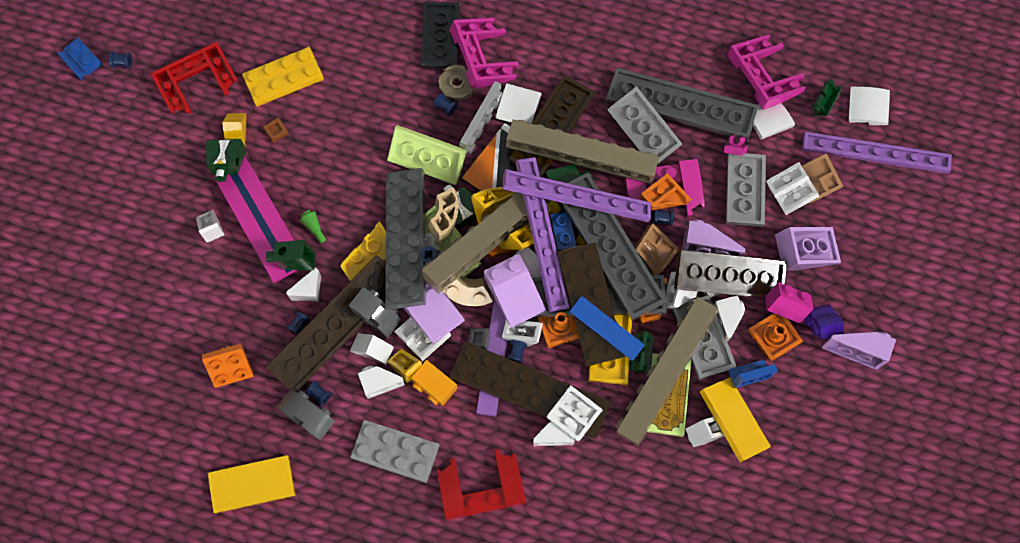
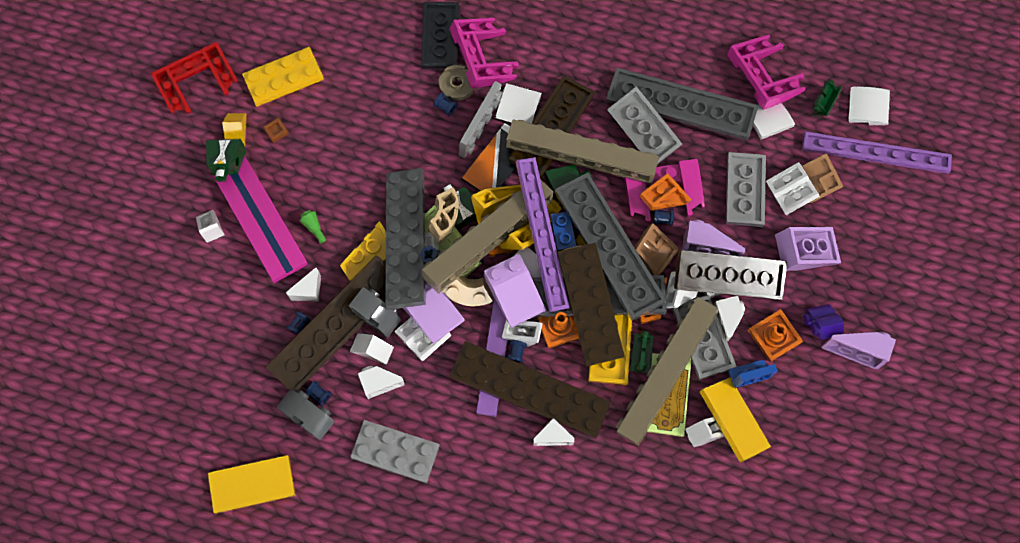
blue plate [57,38,102,80] -> none
dark blue bush [109,51,132,68] -> none
orange plate [202,344,253,388] -> none
dark green torso [266,240,316,270] -> none
yellowish green tile [387,125,467,185] -> none
yellow slope [387,348,422,383] -> none
light orange brick [411,360,458,406] -> none
red wedge [437,449,526,521] -> none
dark grey tile [468,328,491,349] -> none
medium lavender tile [502,169,651,222] -> none
white slope [547,385,602,442] -> none
blue tile [569,296,645,361] -> none
dark pink tile [724,135,748,156] -> none
dark pink brick [765,282,814,323] -> none

